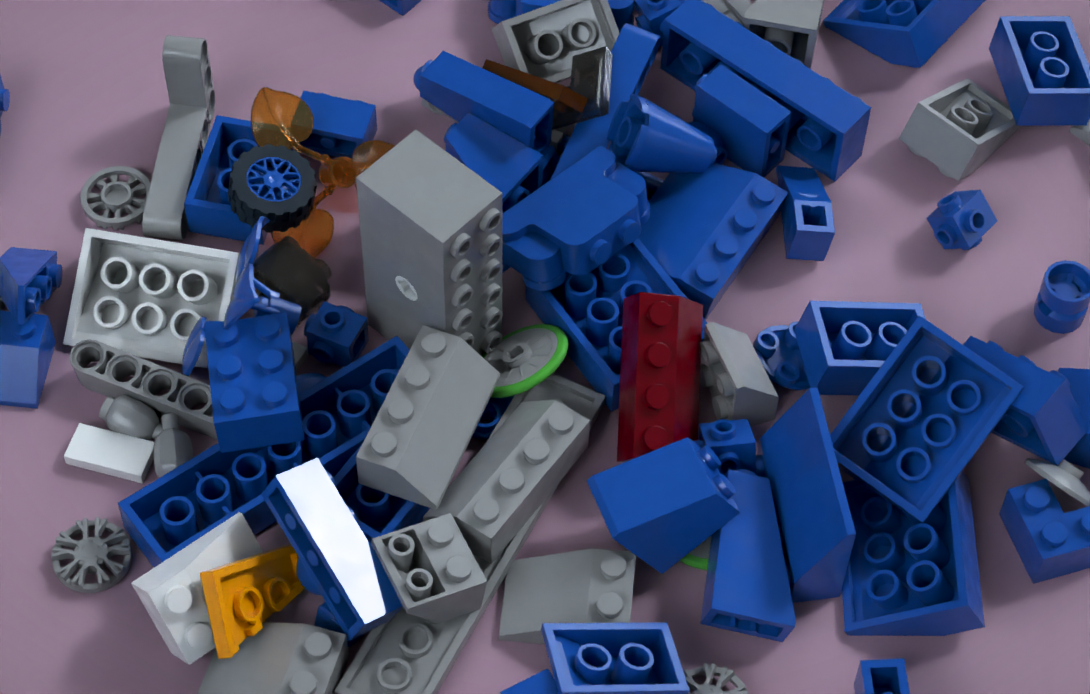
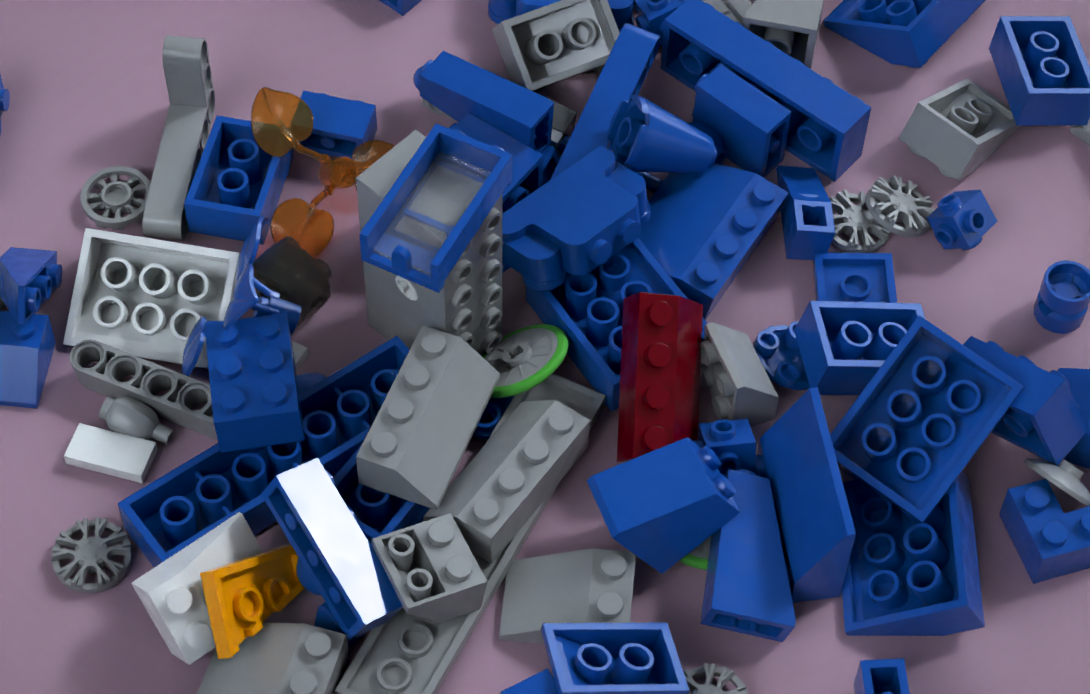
light grey plant [154,413,194,478] -> none
black wheel [228,144,317,233] -> none
blue brick [304,301,369,367] -> none
reddish brown plate [483,59,588,114] -> none
clear smoke plate [552,46,613,130] -> none
none -> door [359,124,513,293]
none -> blue plate [813,253,897,303]
none -> light grey wheel [829,190,890,253]
none -> light grey wheel [866,175,935,237]

